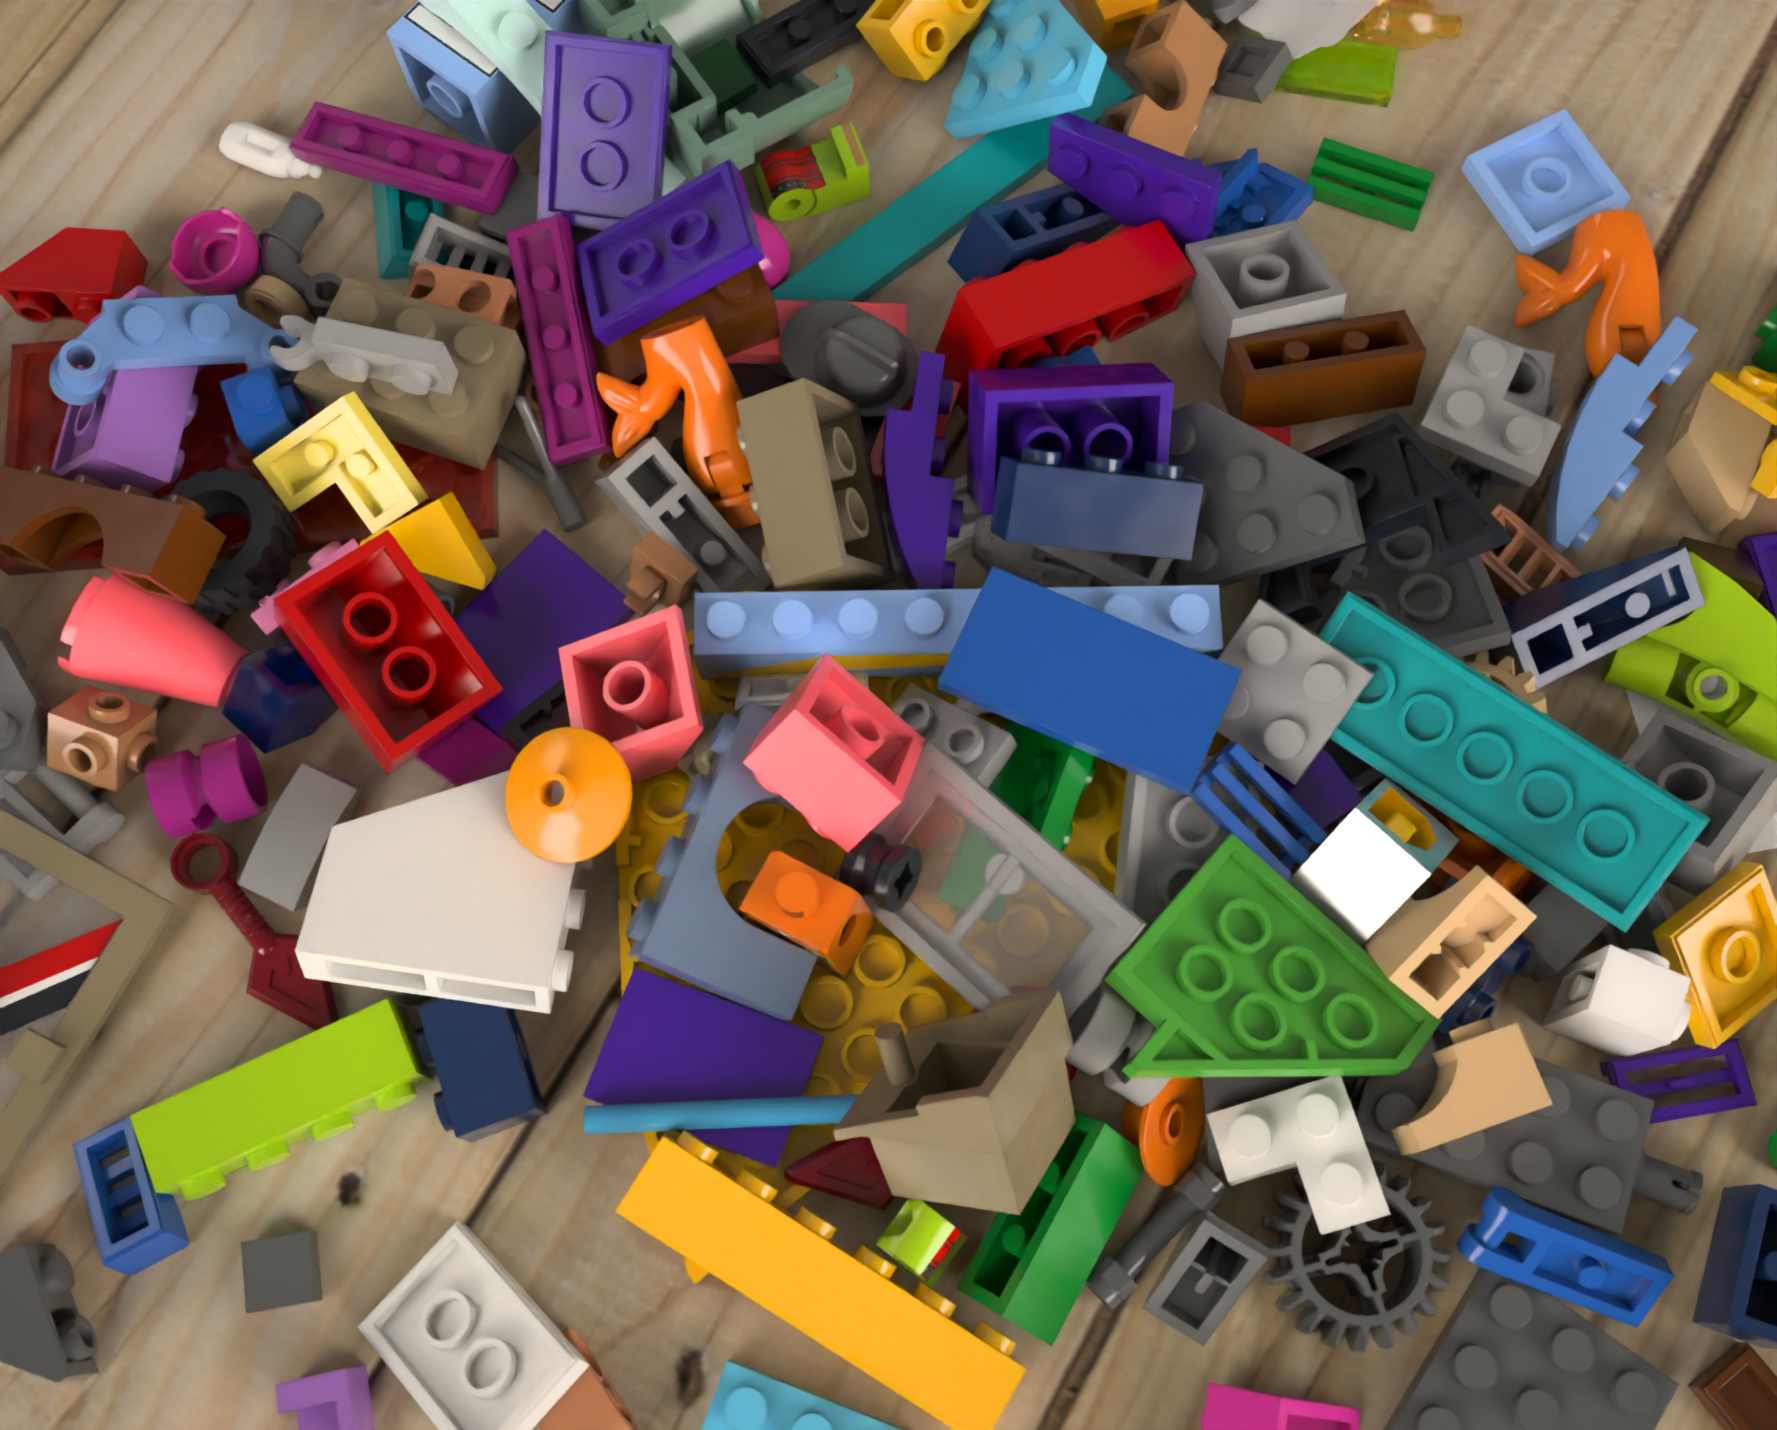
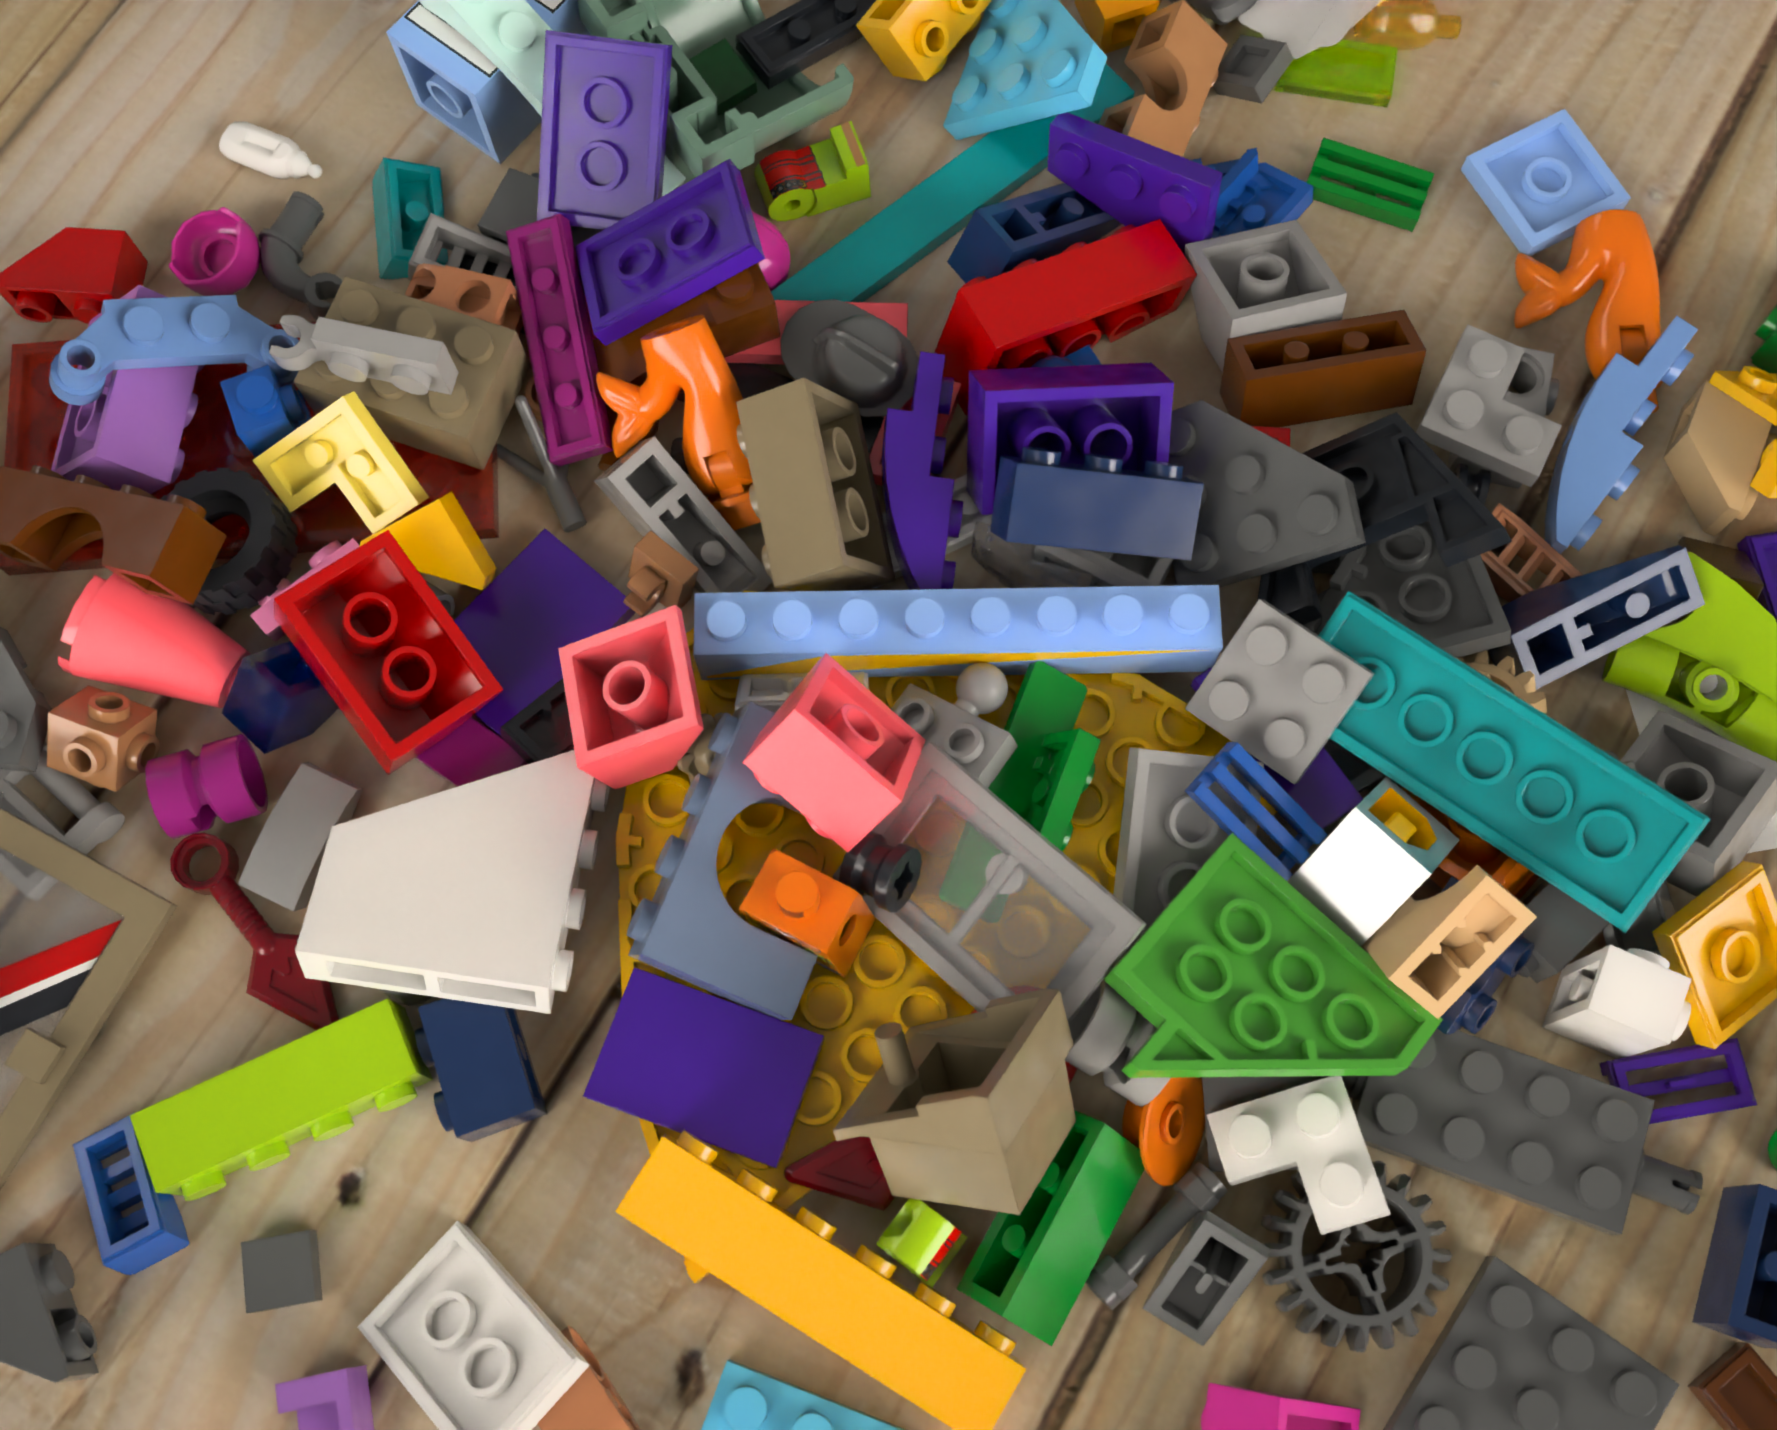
tan tile [245,275,309,330] -> none
magenta tile [289,101,520,216] -> none
light orange dish [505,727,632,863] -> none
dark azure bar [584,1094,860,1134] -> none
blue tile [938,566,1242,796] -> none
tan arch [1391,1018,1553,1156] -> none
blue plate [1457,1186,1674,1328] -> none

